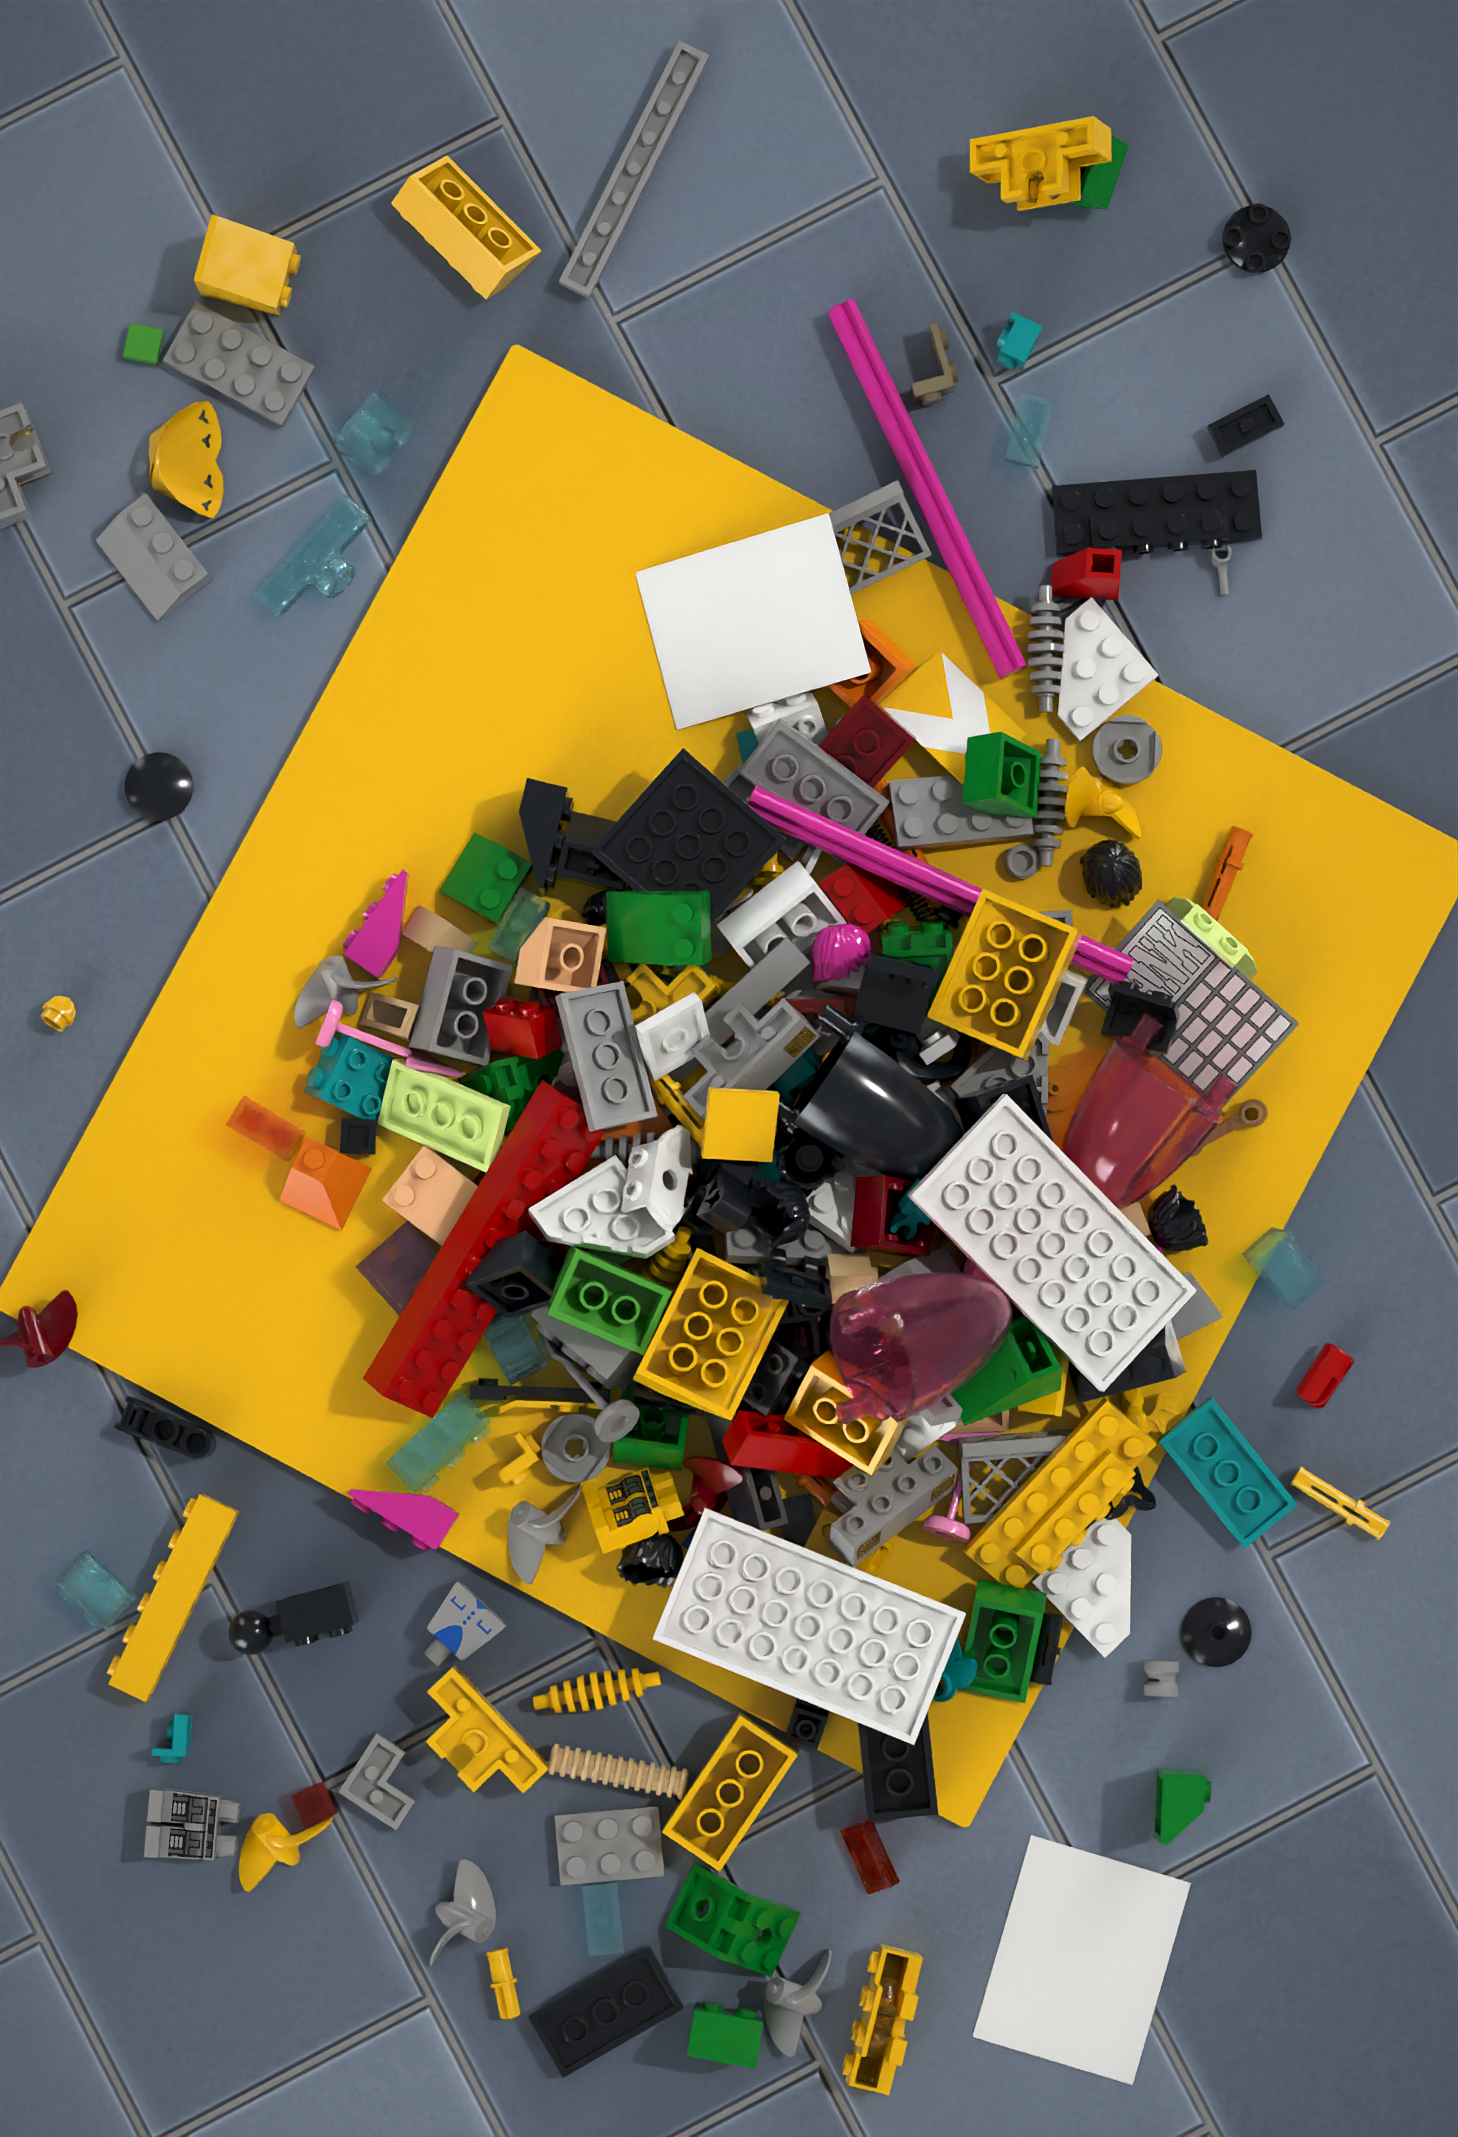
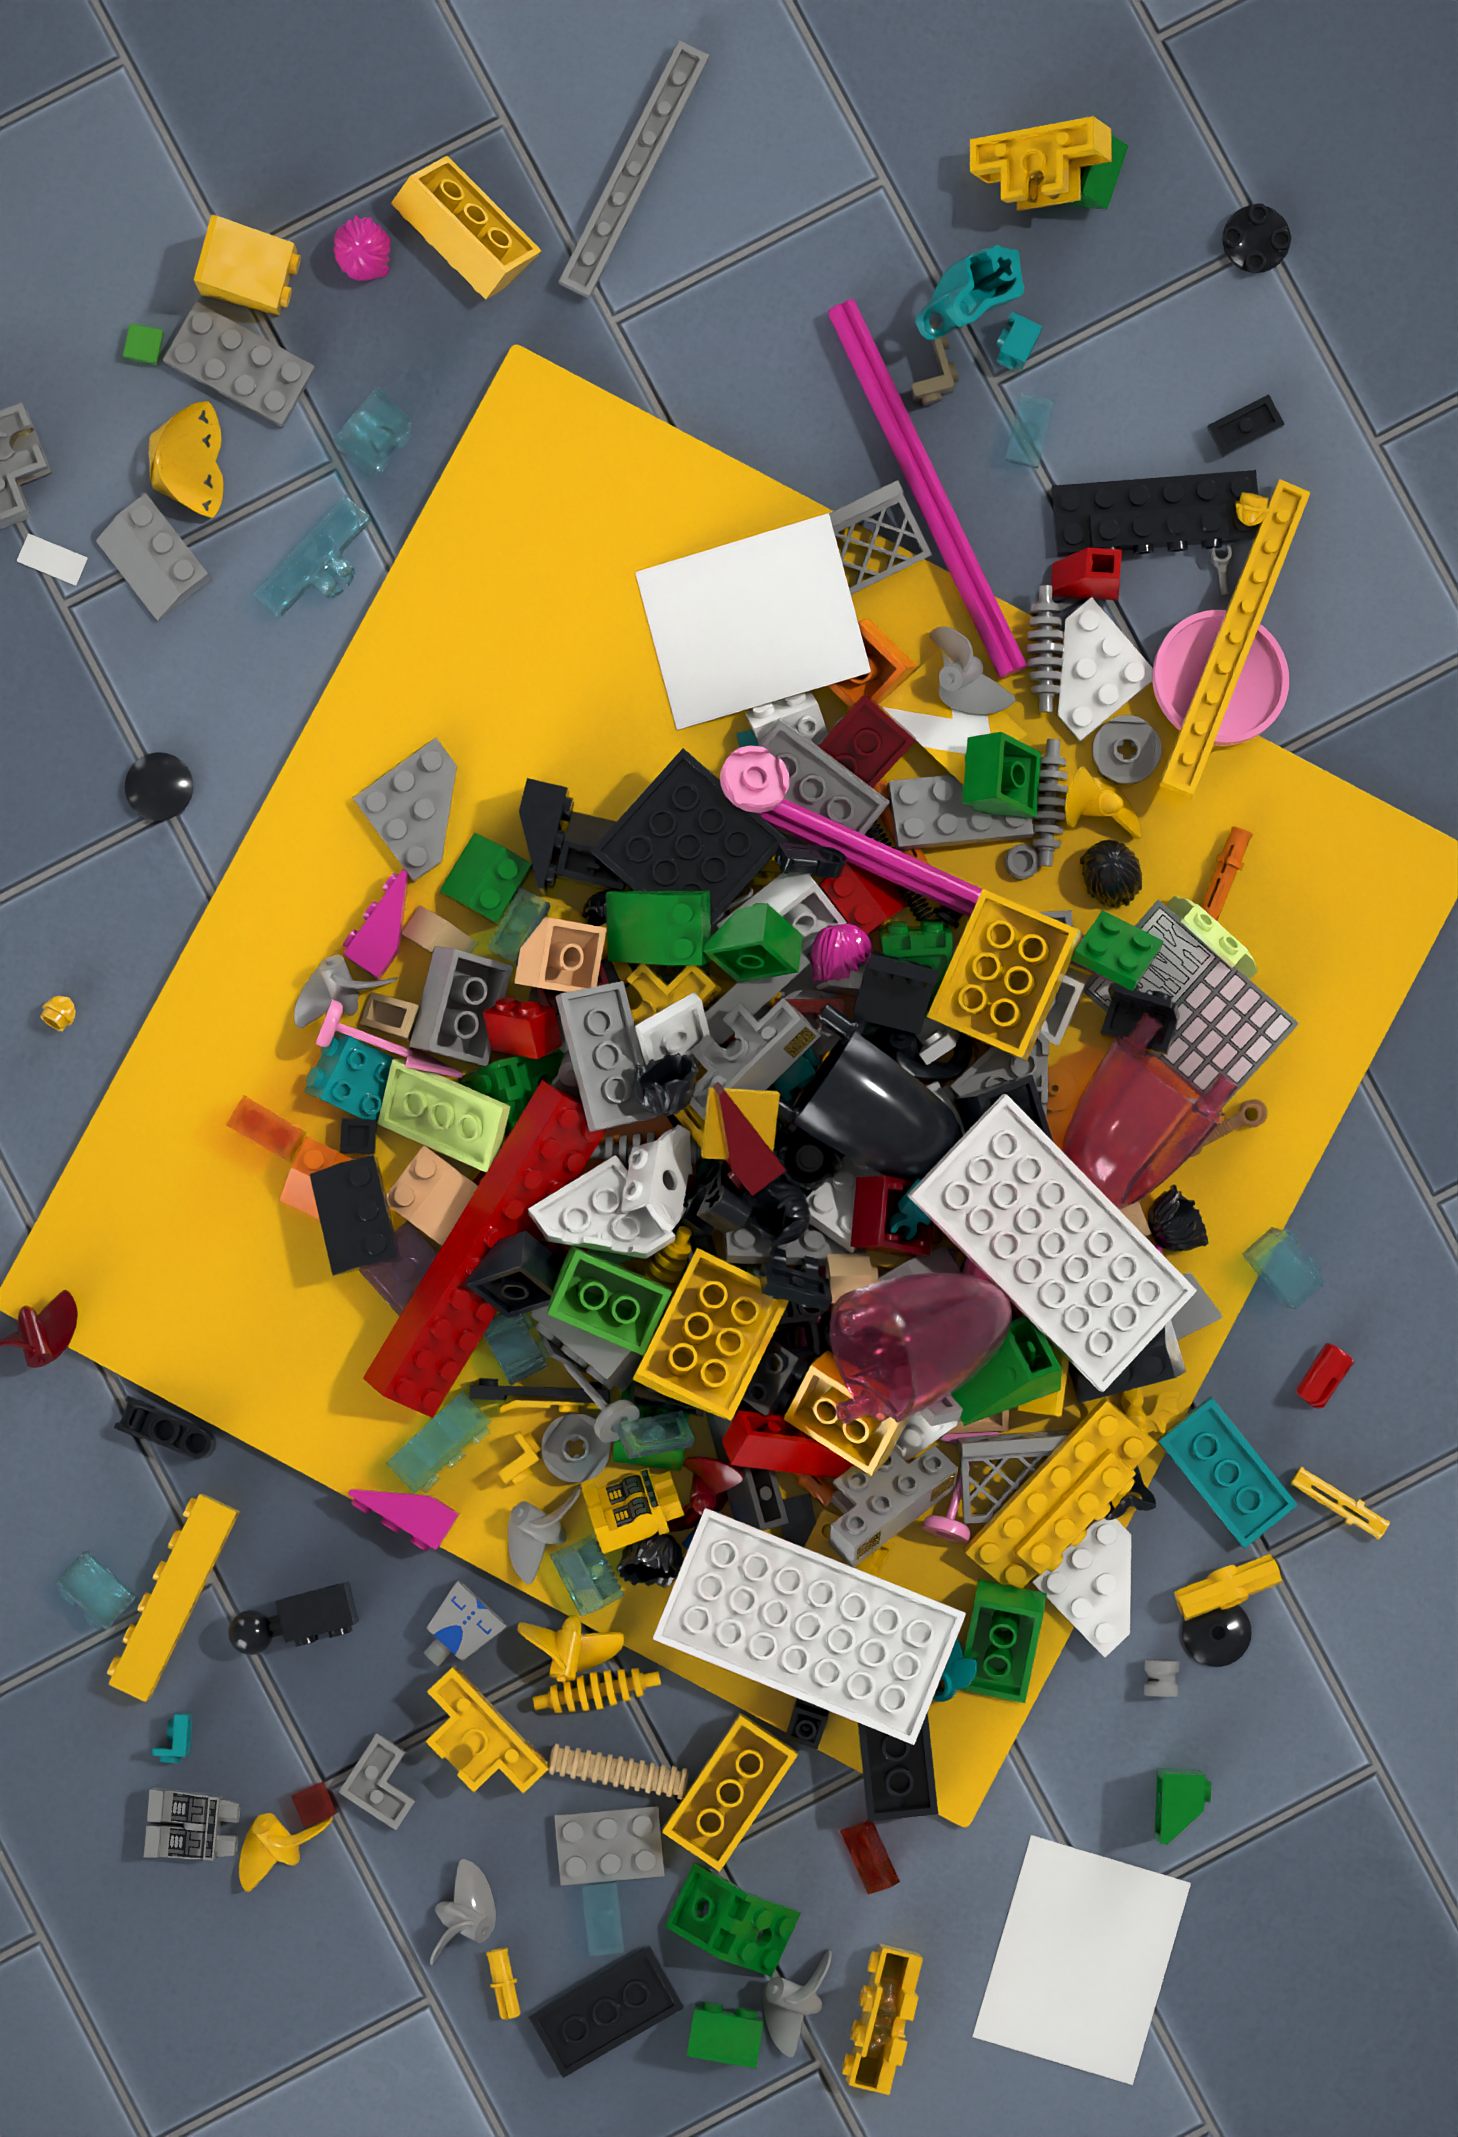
black pin [1030,1612,1065,1685] -> none
none -> white sticker [17,533,88,586]
none -> black slope [309,1155,401,1276]
none -> dark pink hair [333,215,391,281]
none -> light grey plate [353,738,457,882]
none -> yellow piece [517,1615,624,1683]
none -> clear light blue brick [550,1534,625,1617]
none -> clear light blue plate [616,1410,695,1459]
none -> black hair [633,1053,699,1116]
none -> green slope [703,903,803,983]
none -> dark red slope [713,1082,786,1196]
none -> bright pink tile [720,745,789,813]
none -> black piece [774,843,846,878]
none -> teal piece [916,245,1025,340]
none -> light grey piece [929,626,1015,714]
none -> green plate [1071,910,1164,991]
none -> bright pink dish [1152,610,1289,746]
none -> yellow plate [1159,479,1311,799]
none -> yellow piece [1174,1554,1282,1621]
none -> yellow plate [1235,492,1270,526]

